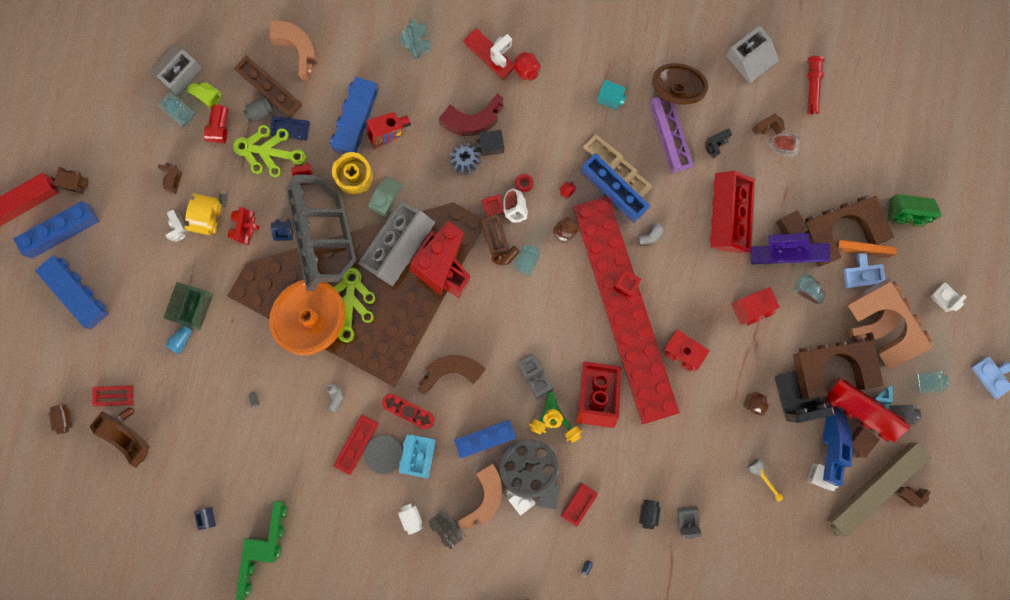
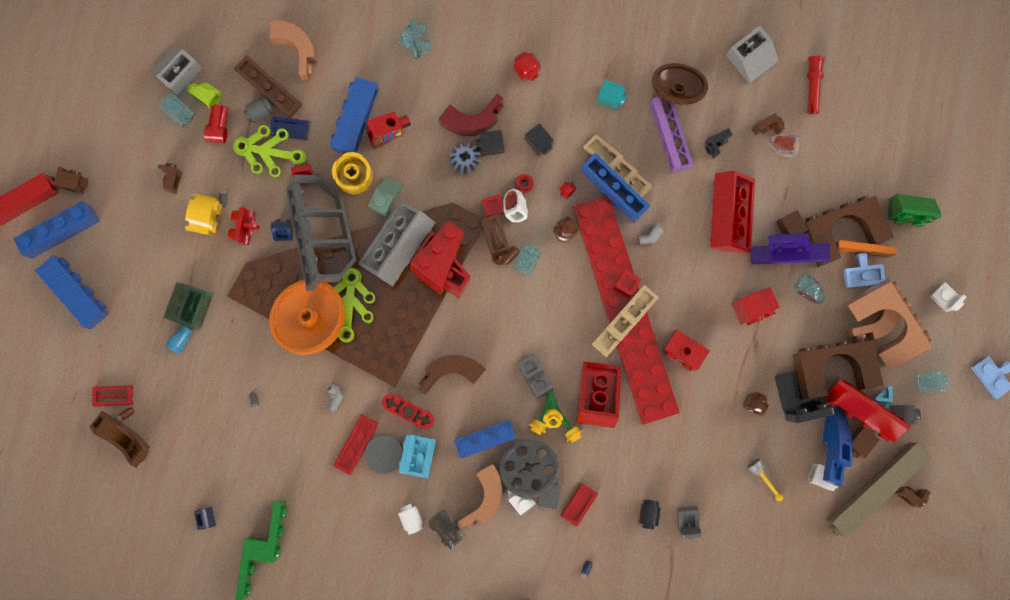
reddish brown brick [49,404,73,434] -> none
white bracket [166,209,190,242] -> none
red tile [463,28,514,80] -> none
white bracket [491,34,512,68] -> none
none -> black brick [524,123,554,157]
none -> tan slope [592,285,659,357]

